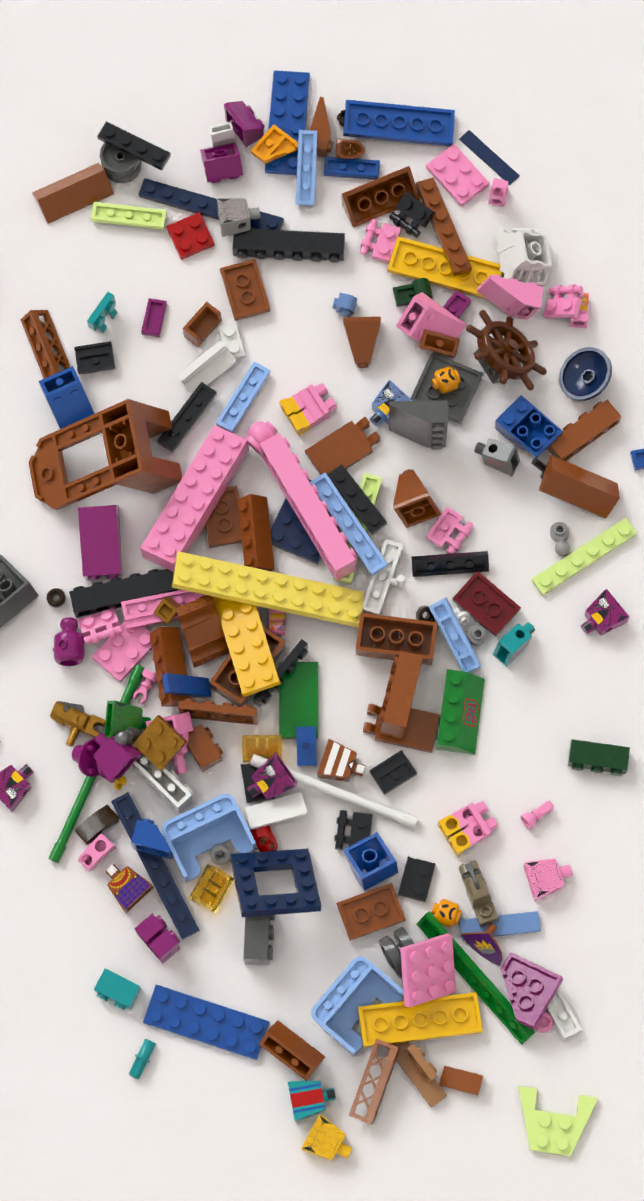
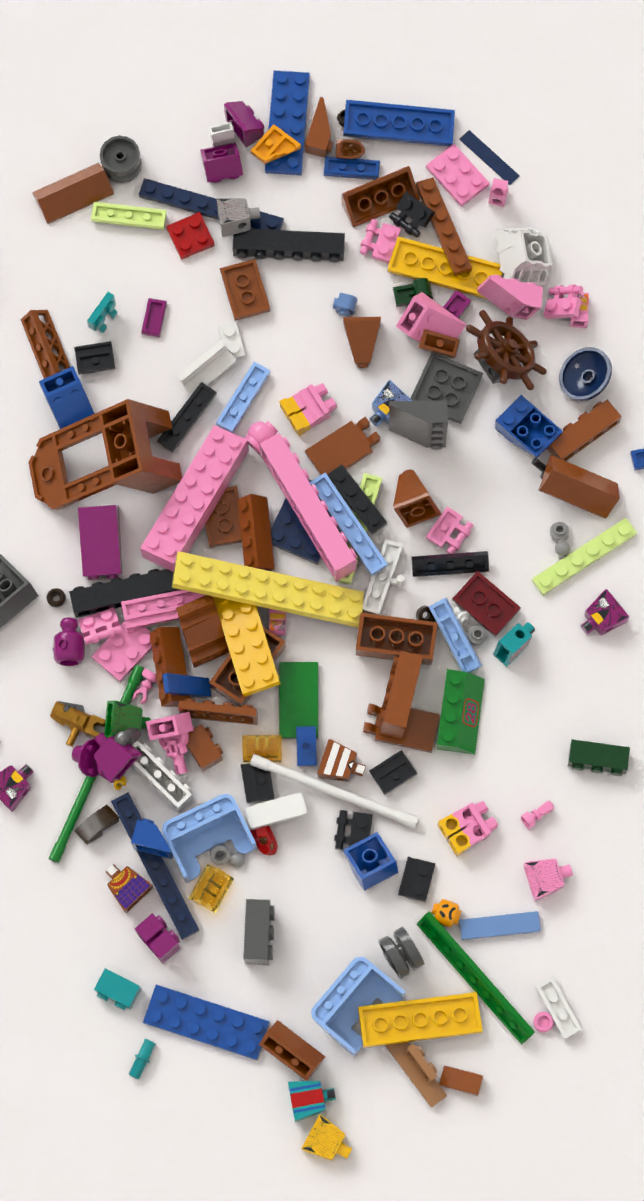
bright pink leg [78,833,117,871] -> none
black plate [97,121,171,171] -> none
pearl gold plate [133,715,188,771] -> none
pearl gold slope [153,596,181,624] -> none
dark orange panel [182,301,222,347] -> none
dark blue plate [230,849,321,917] -> none
magenta torso [247,752,297,799] -> none
black plate [253,639,309,707] -> none
light blue plate [296,130,317,205] -> none
dark orange plate [336,883,406,941] -> none
fence [349,1039,401,1124] -> none
bright pink plate [400,933,456,1007] -> none
light orange head [431,367,461,394] -> none
dark tan plate [459,860,499,927] -> none
dark purple shield [461,924,502,966] -> none
dark grey torso [474,438,520,476] -> none
plate [501,952,563,1030] -> none
yellowish green wing [518,1086,597,1156] -> none

